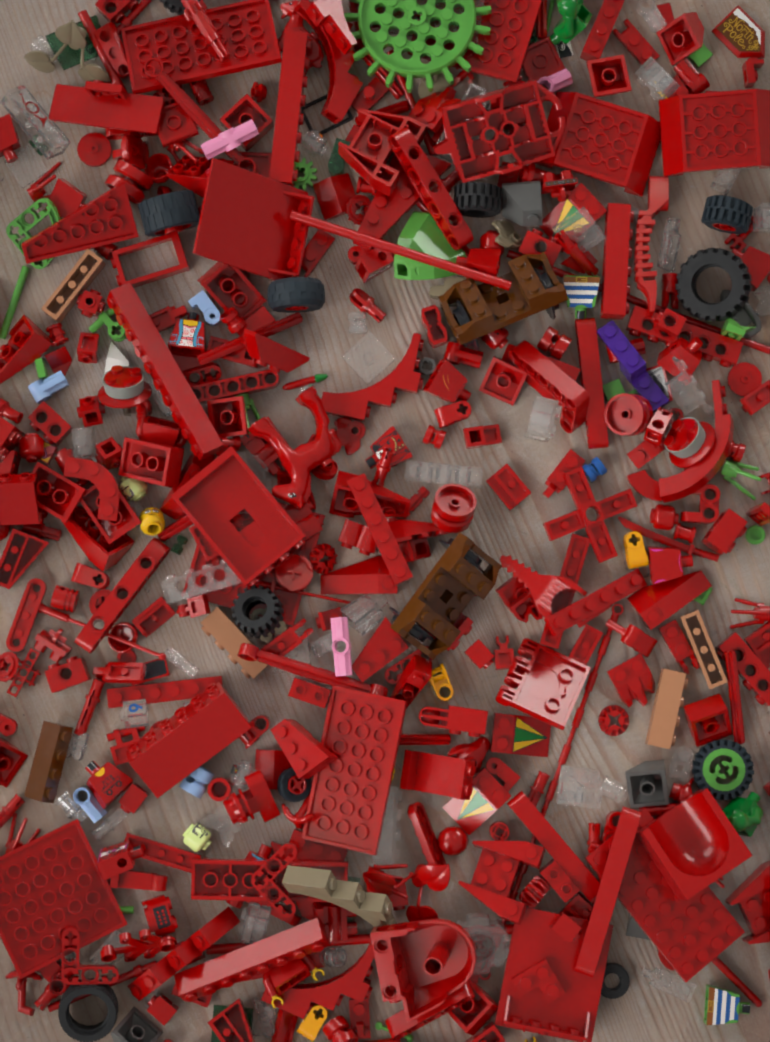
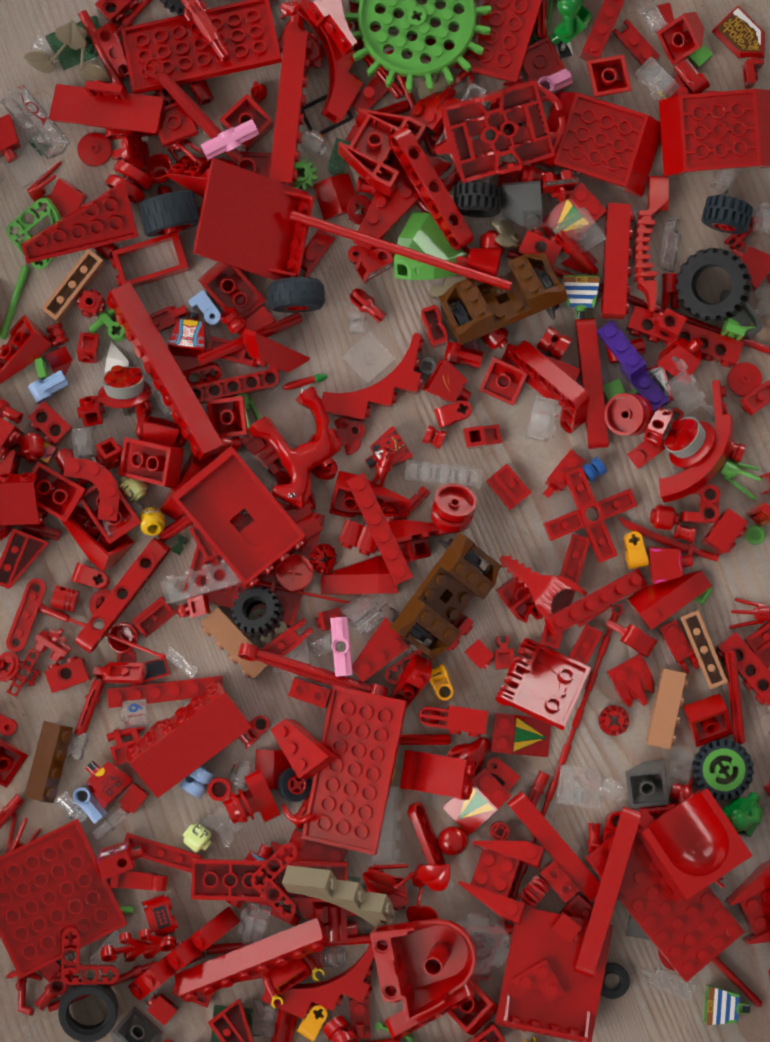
red tile [626,469,663,502] -> none

